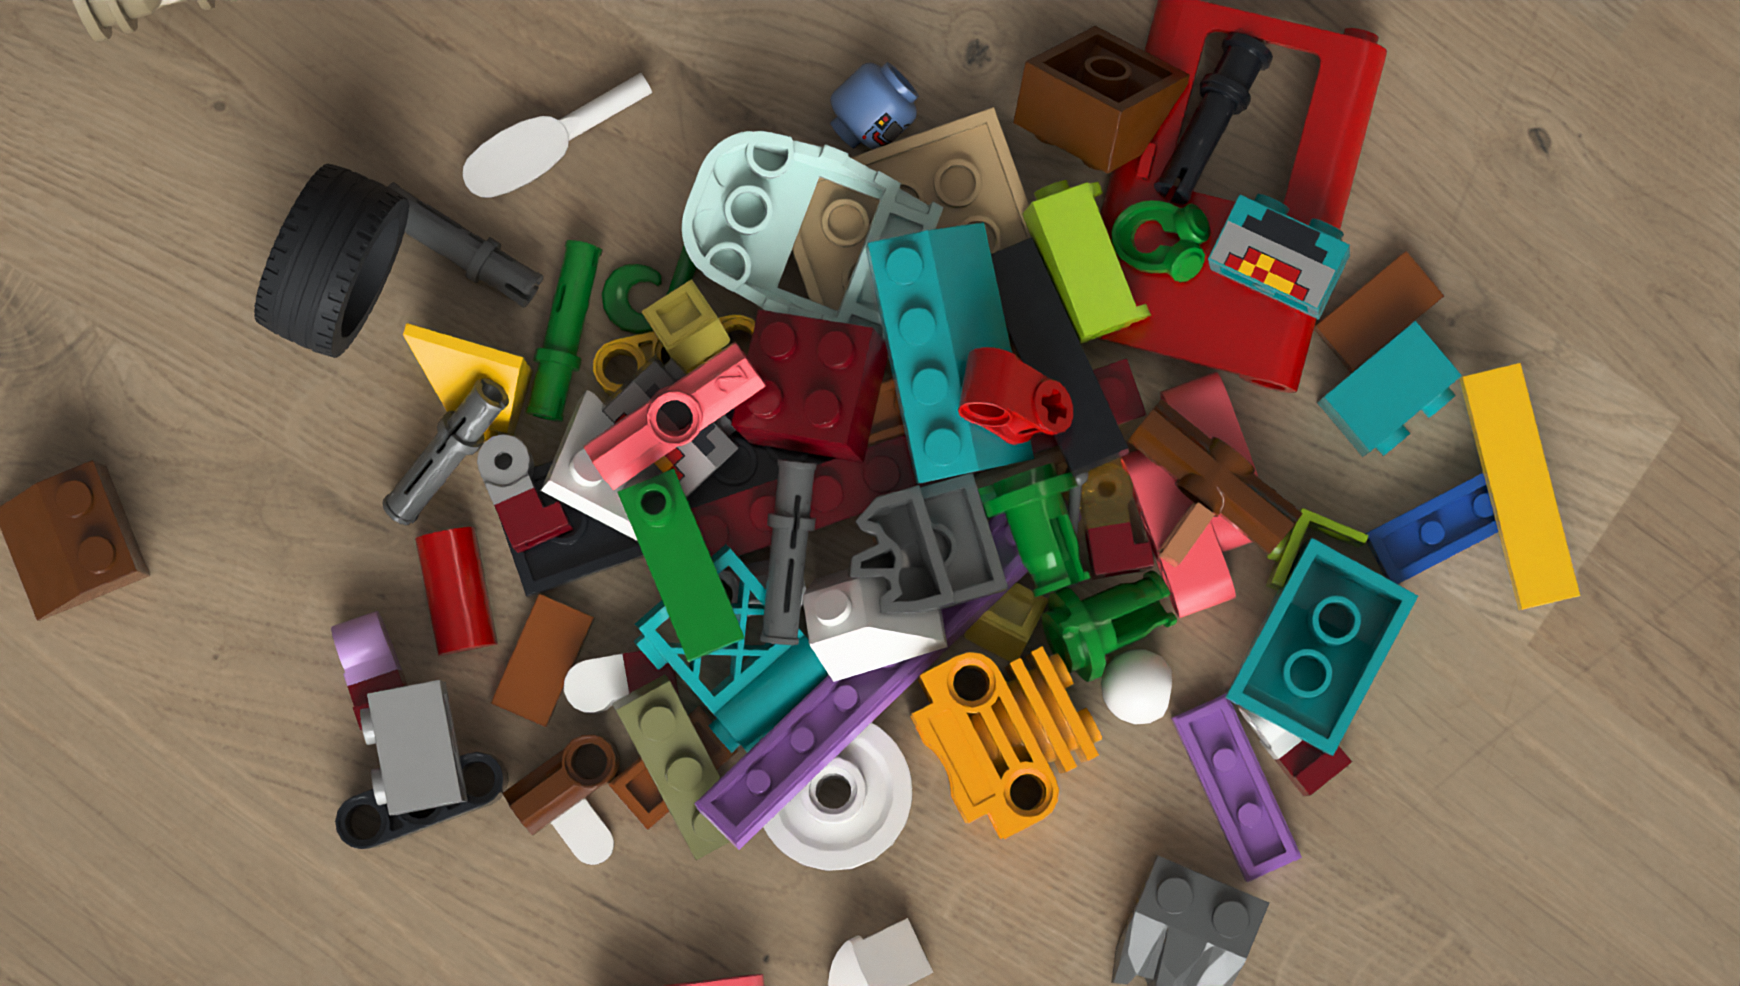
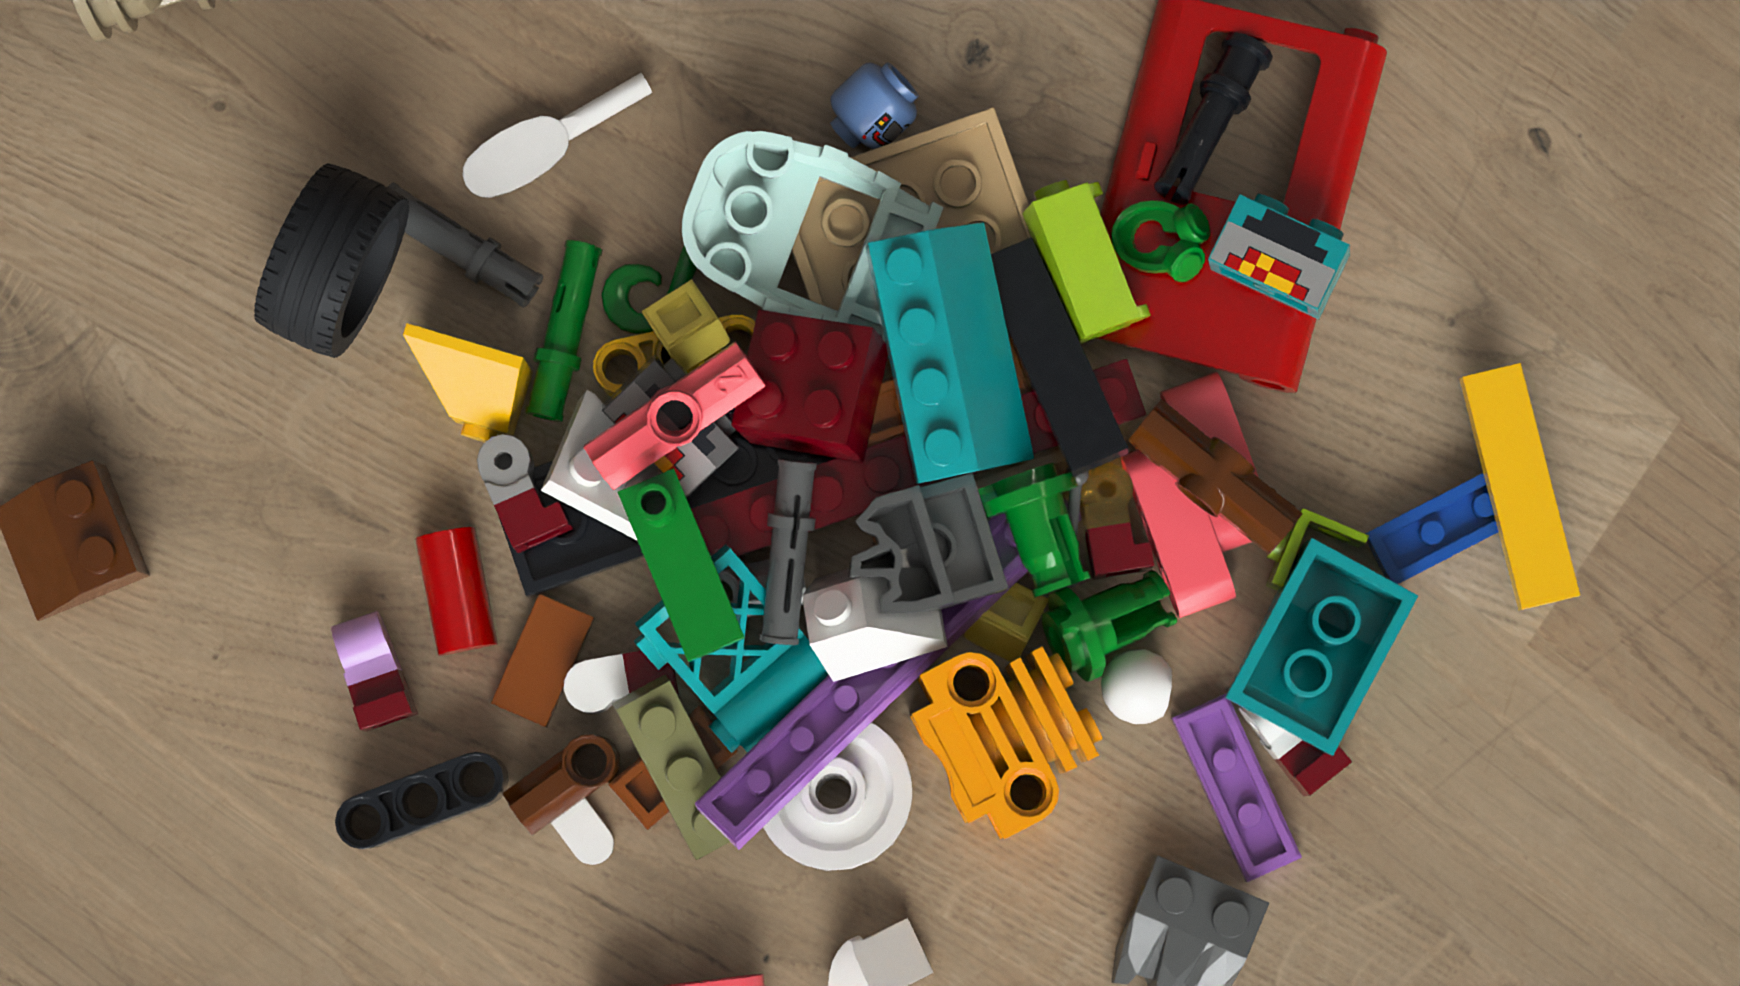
light grey brick [360,680,468,815] -> none
dark grey pin [382,378,509,525] -> none
red piece [958,347,1073,445] -> none
reddish brown slope [1013,26,1190,174] -> none
nougat tile [1158,502,1215,568] -> none
dark orange tile [1314,251,1444,373] -> none
teal brick [1317,321,1462,457] -> none

